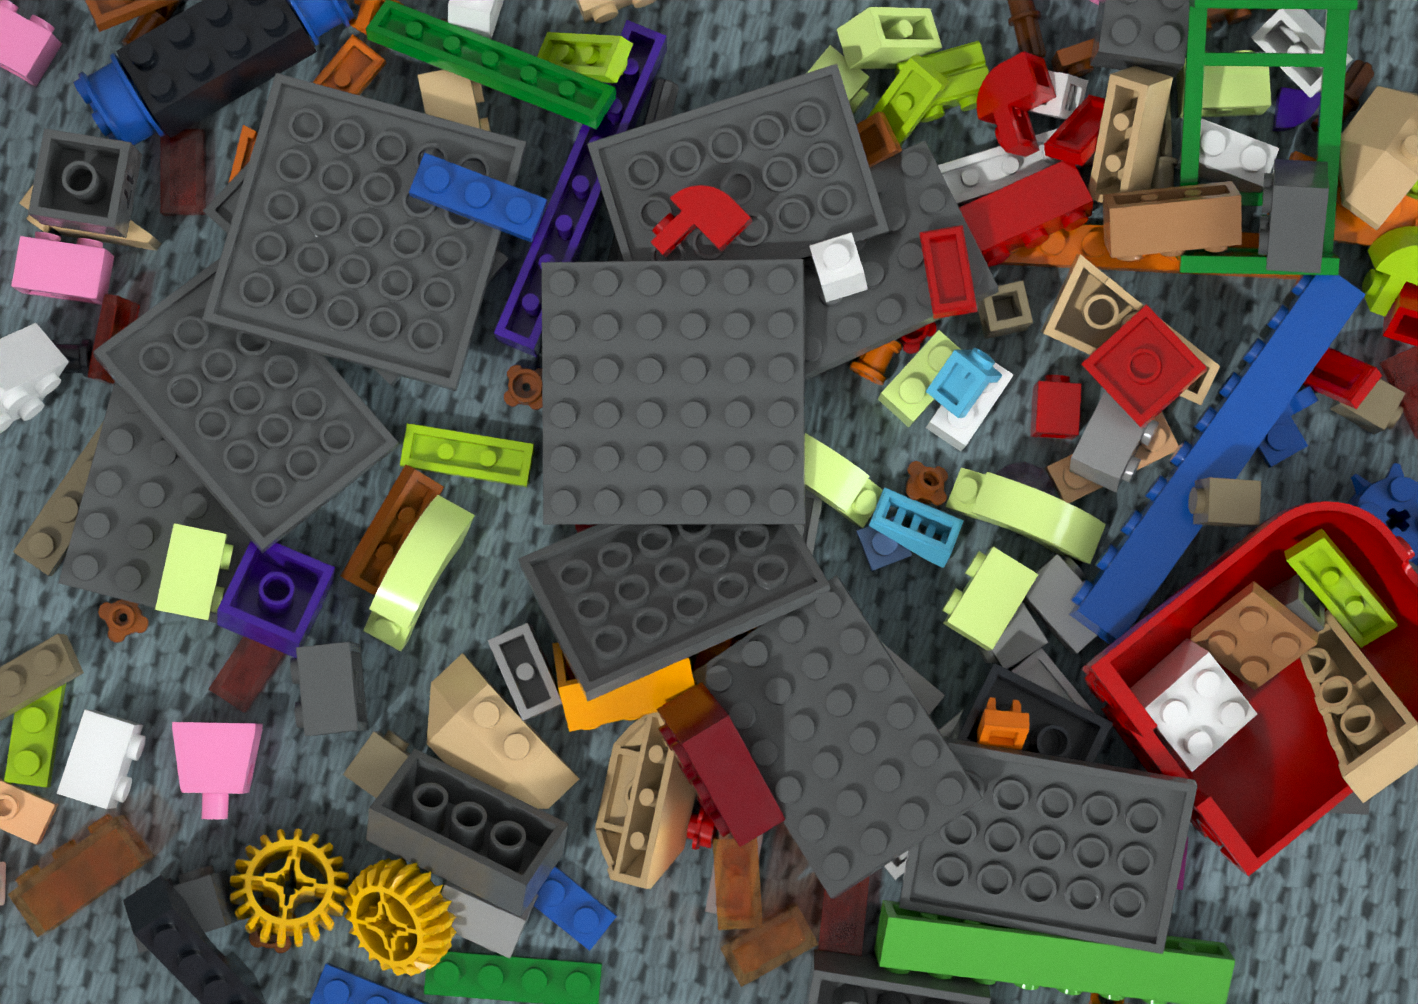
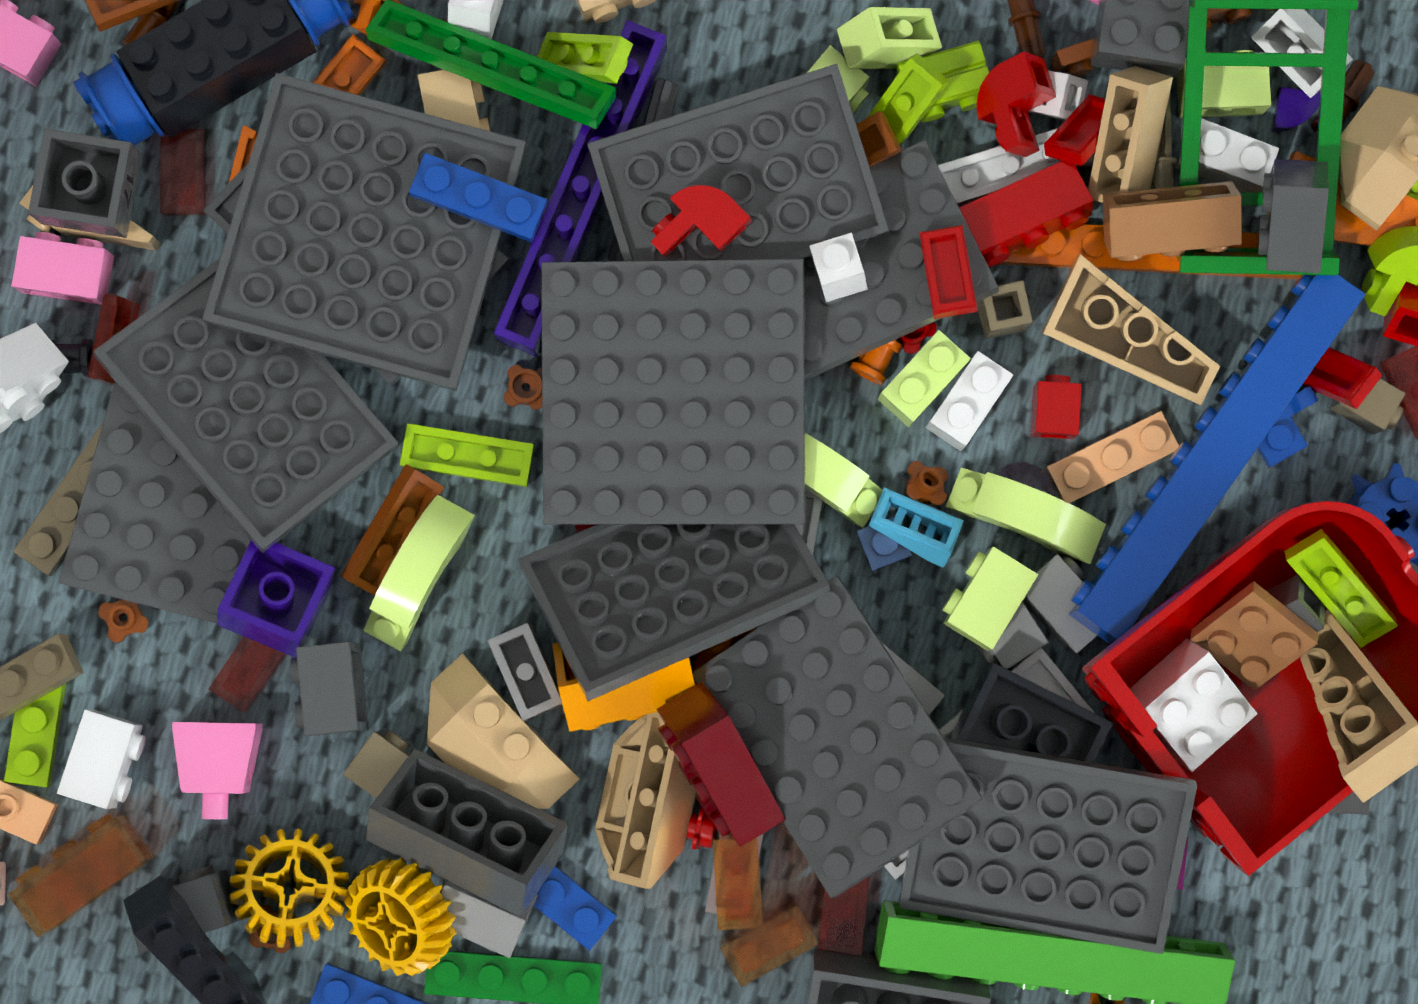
yellowish green brick [155,523,234,620] -> none
medium azure bracket [926,348,1002,418] -> none
orange tile [977,697,1029,750] -> none
light grey brick [1069,391,1159,493] -> none
red plate [1081,304,1208,429] -> none
dark tan brick [1188,477,1261,528] -> none

